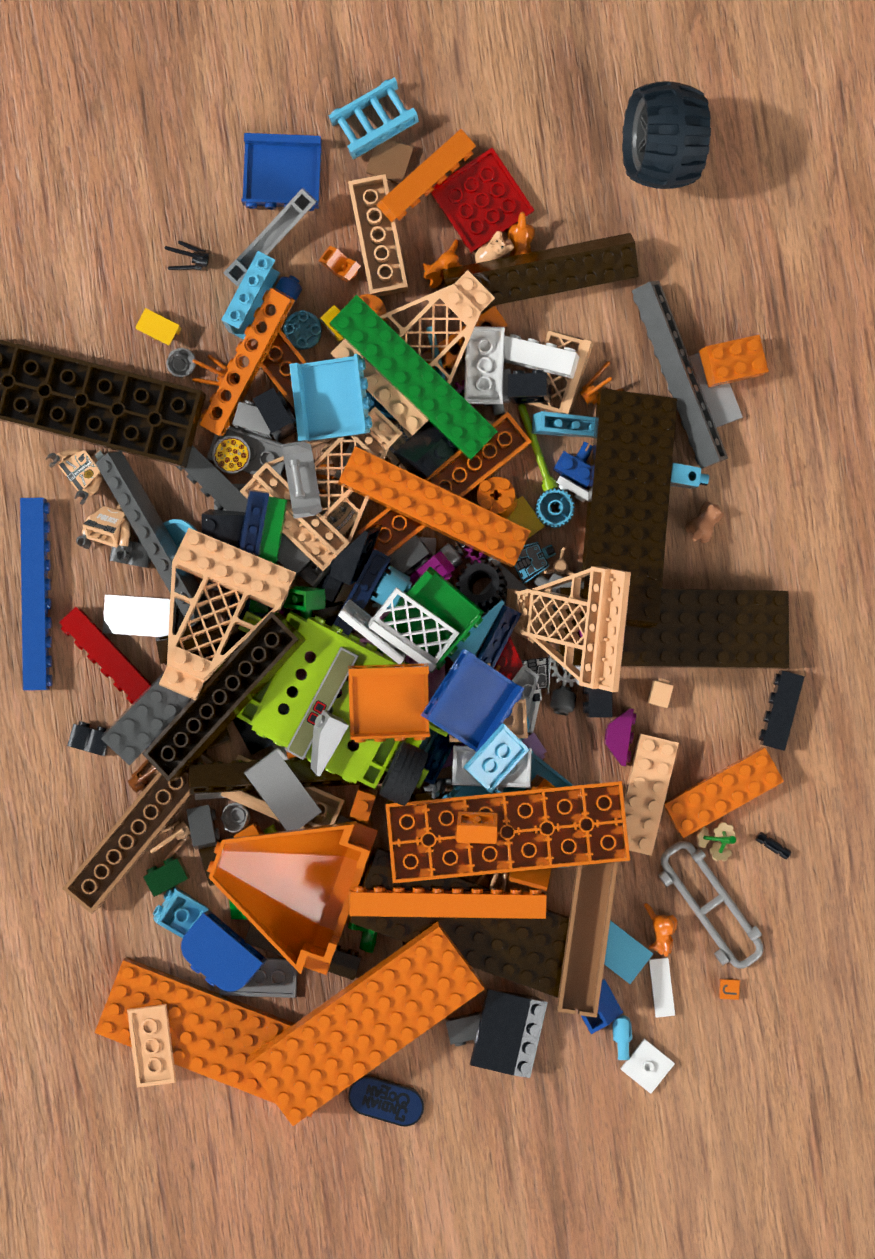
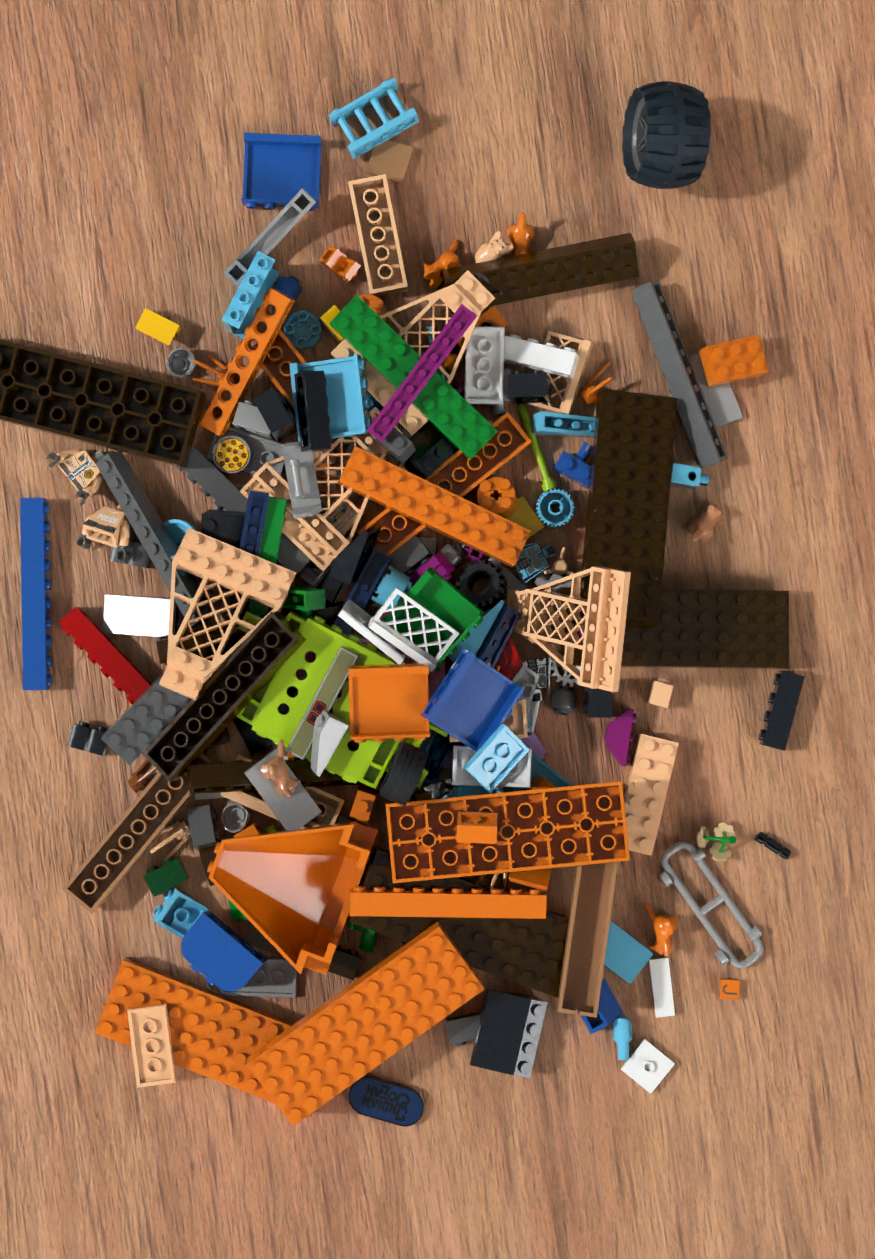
black plant [164,241,210,271] -> none
orange brick [377,129,476,222] -> none
red plate [430,148,535,254] -> none
white plate [556,475,589,502] -> none
orange brick [664,747,784,838] -> none
none -> nougat animal [260,740,300,798]
none -> black brick [294,371,332,452]
none -> magenta plate [367,304,477,442]
none -> dark grey brick [372,428,416,464]

